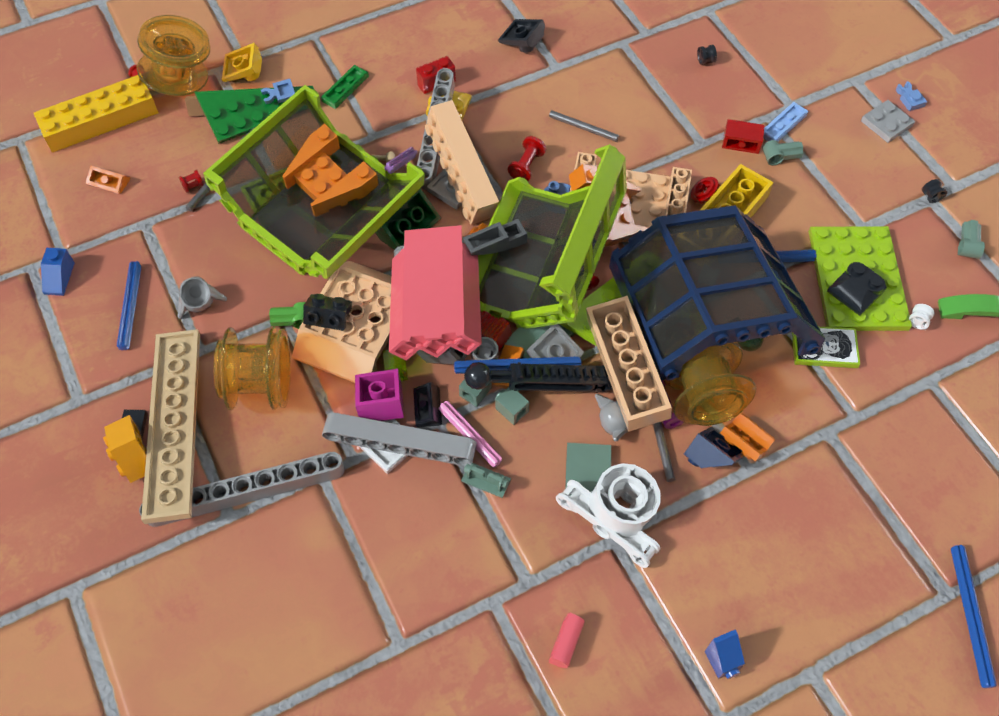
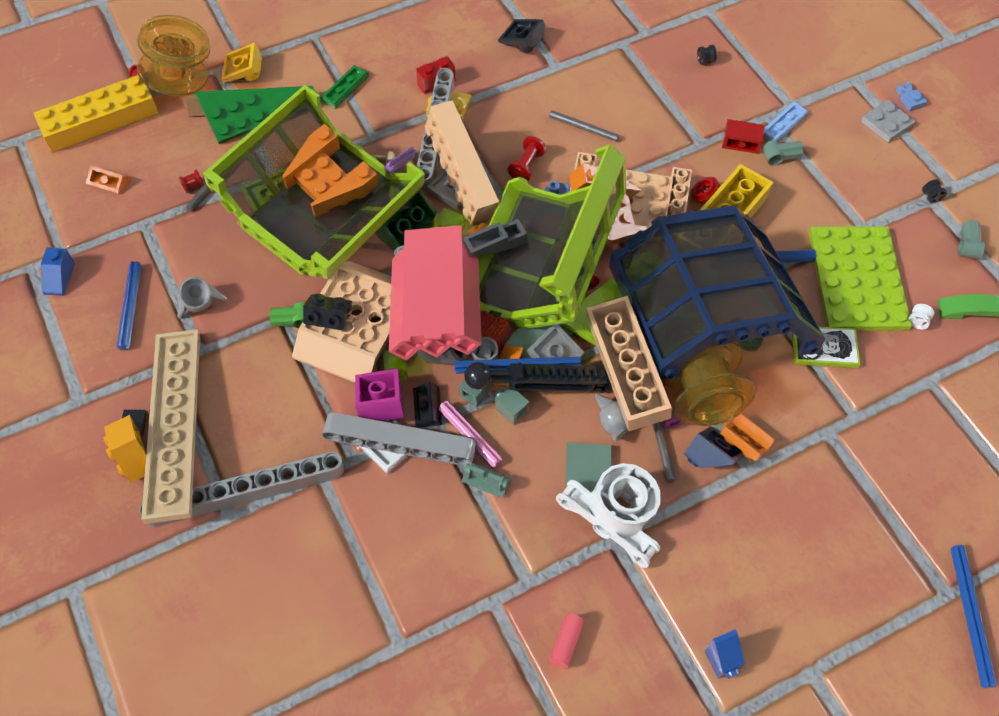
clear yellow wheel [214,327,291,411] -> none
medium blue plate [261,79,295,104] -> none
black slope [827,262,887,316] -> none
none -> clear neon green brick [433,207,465,231]

